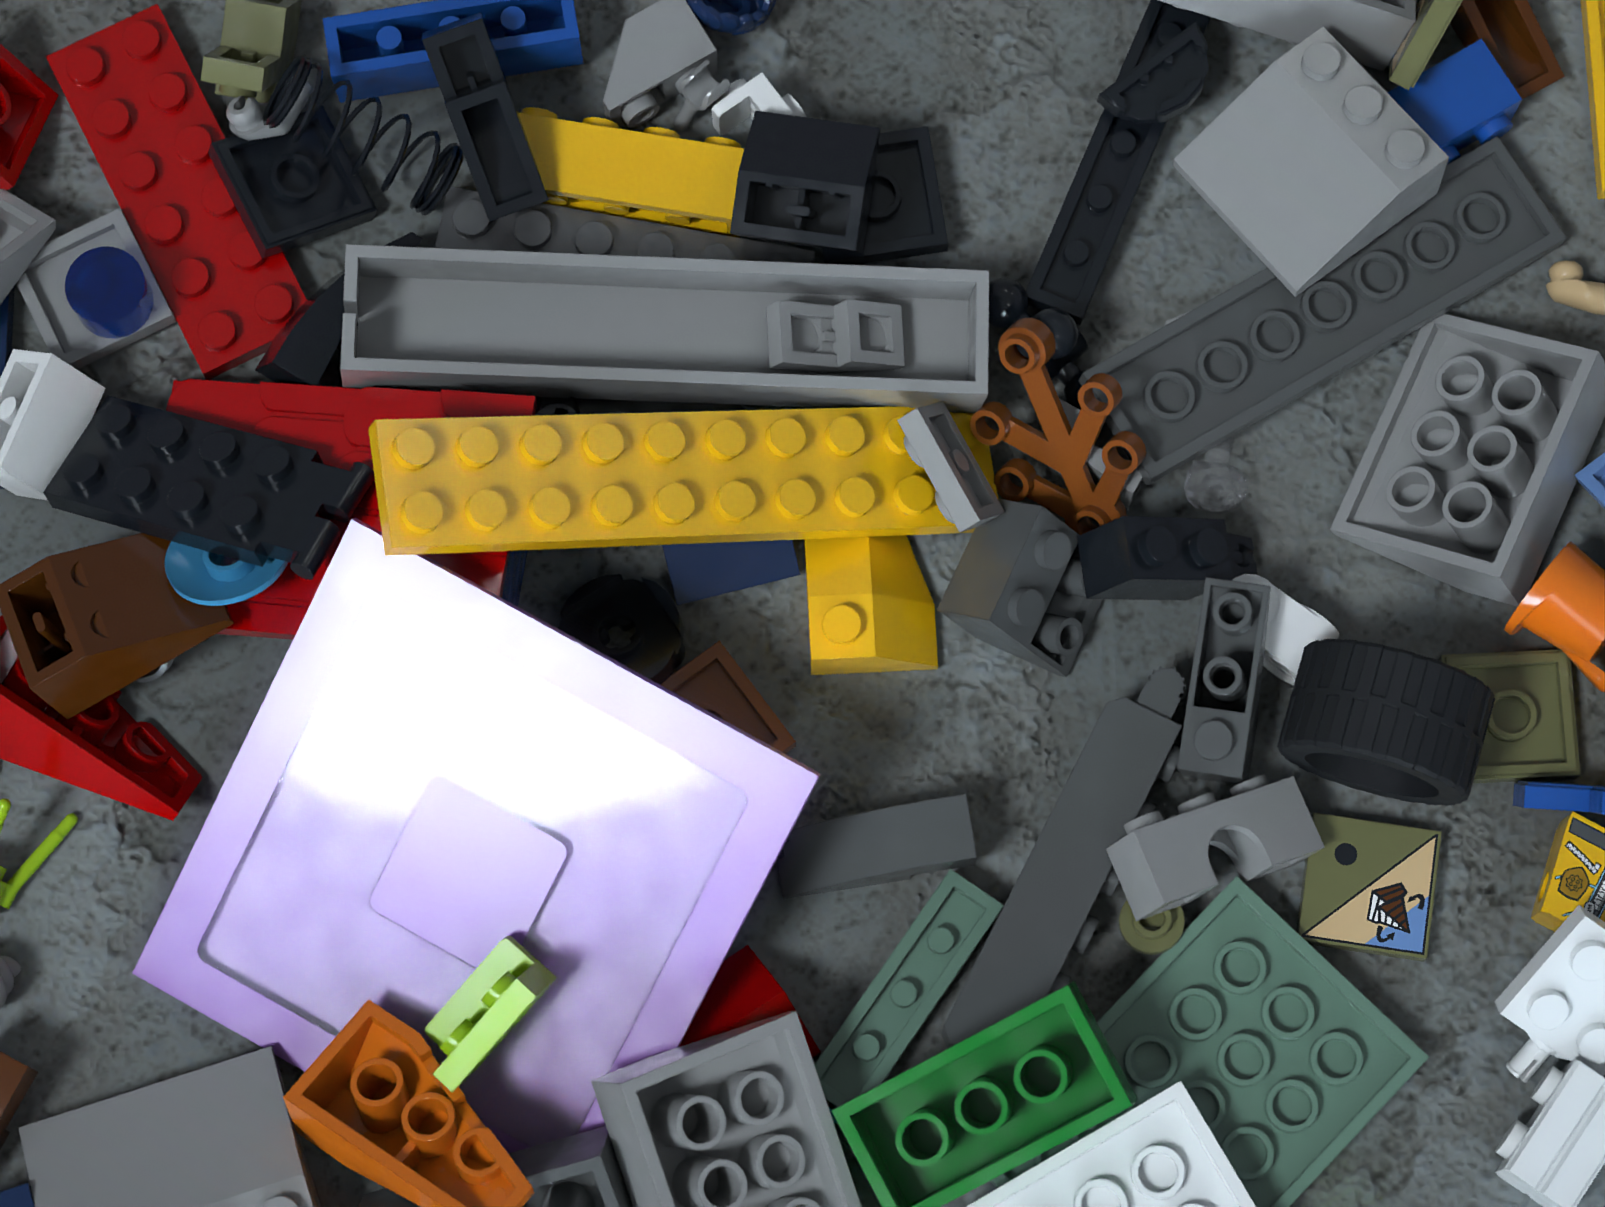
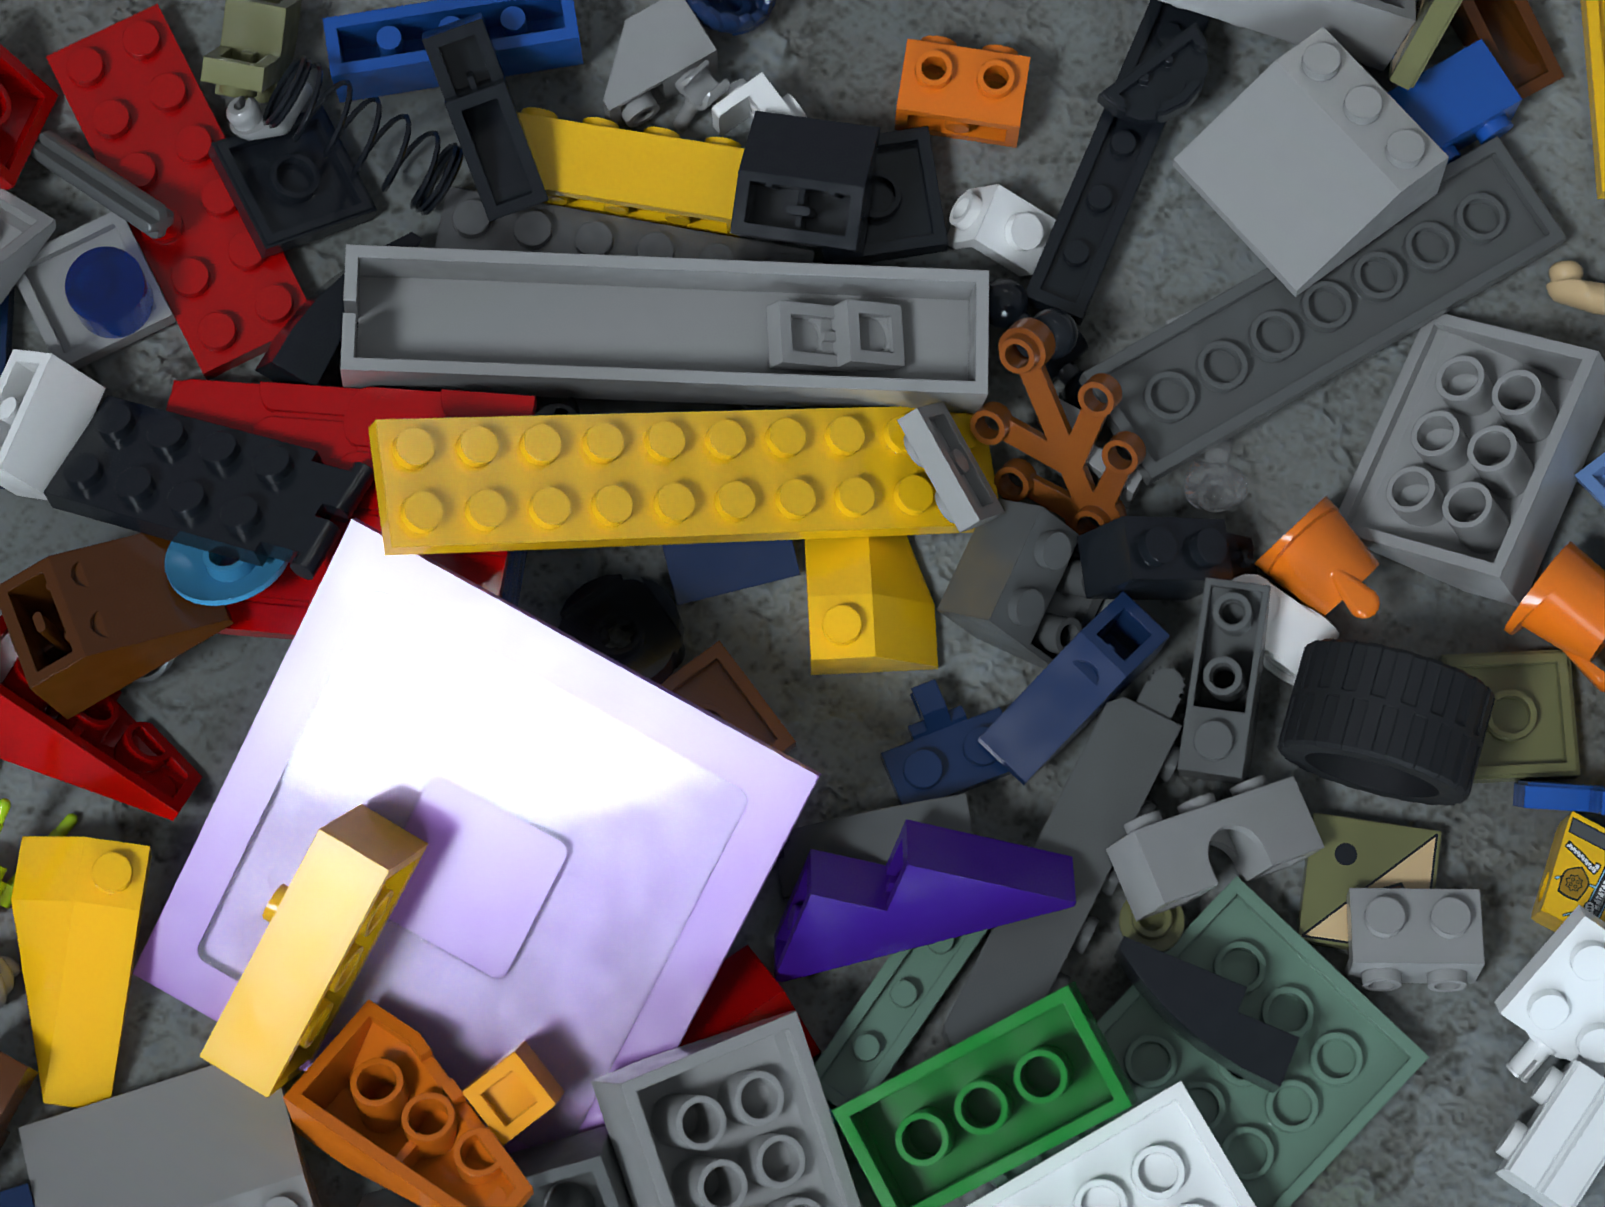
lime bracket [425,936,557,1092] -> none
none -> yellow wedge [11,836,152,1108]
none -> dark grey axle [31,130,174,239]
none -> yellow brick [199,804,428,1098]
none -> light orange panel [462,1040,565,1145]
none -> dark purple slope [774,819,1076,982]
none -> dark blue hinge [880,679,1011,805]
none -> orange brick [895,35,1031,148]
none -> white bracket [947,184,1056,276]
none -> dark blue slope [978,591,1170,785]
none -> black slope [1114,936,1300,1093]
none -> orange hat [1254,495,1380,619]
none -> light grey bracket [1345,888,1485,992]

